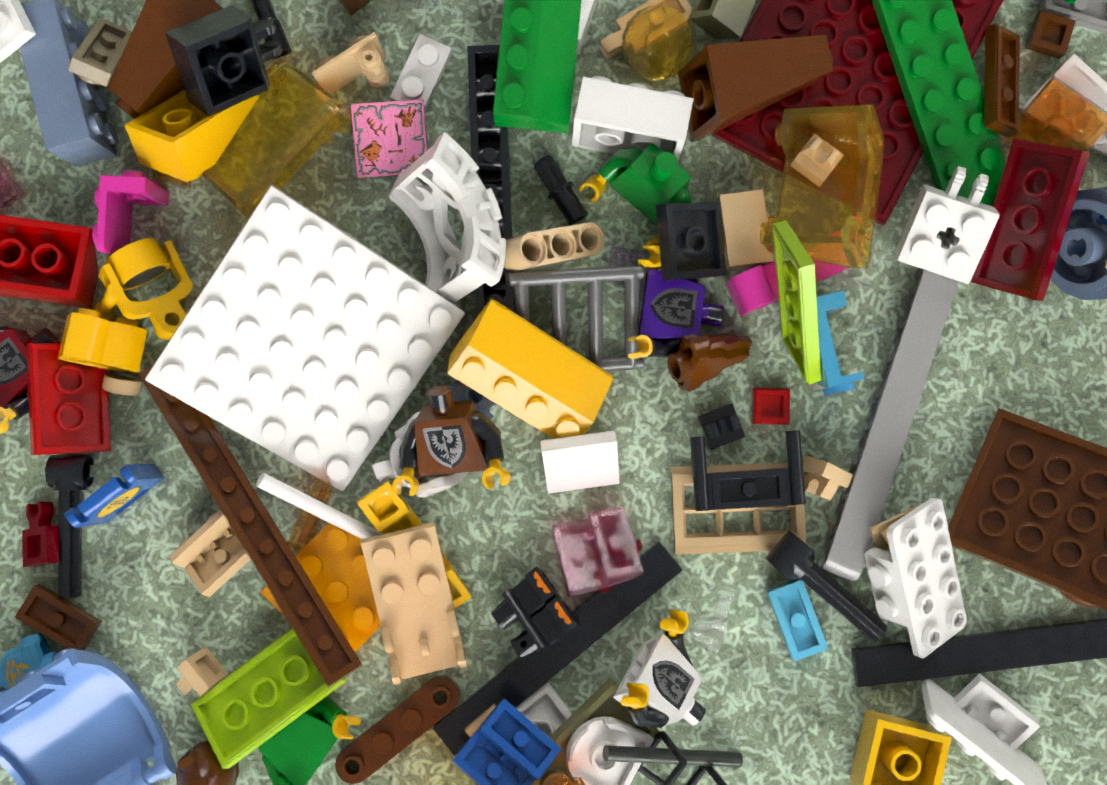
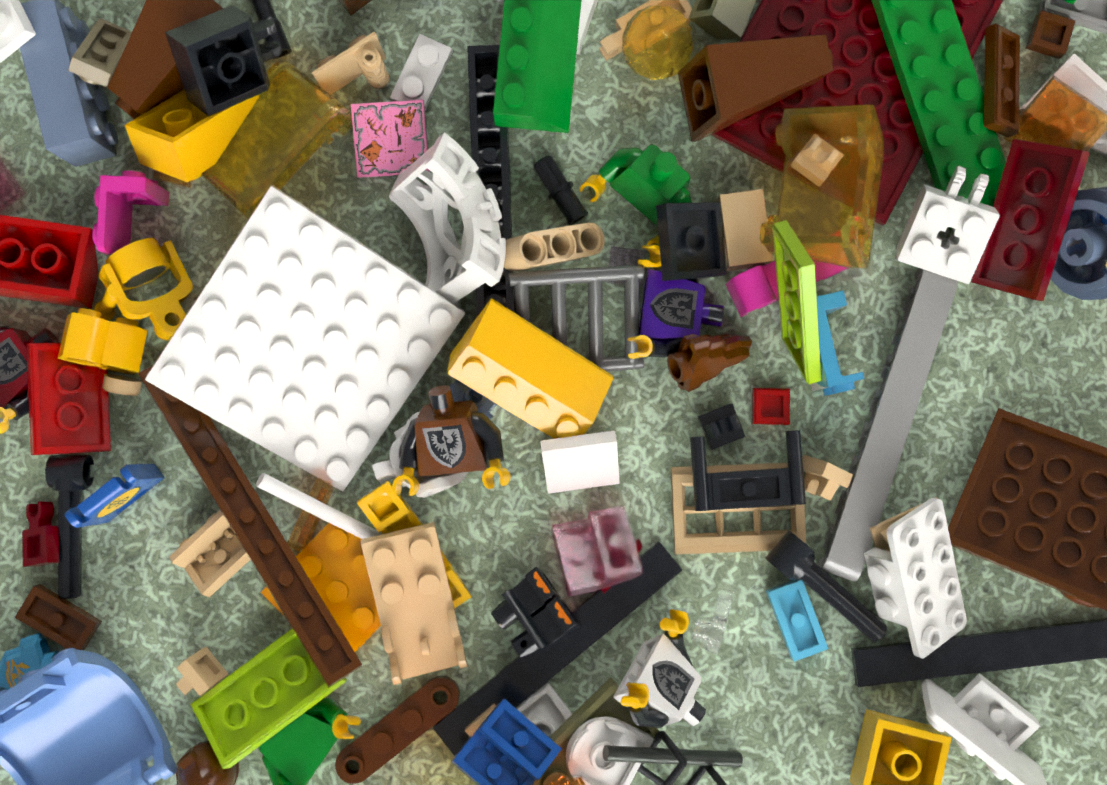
white brick [572,76,694,163] -> none

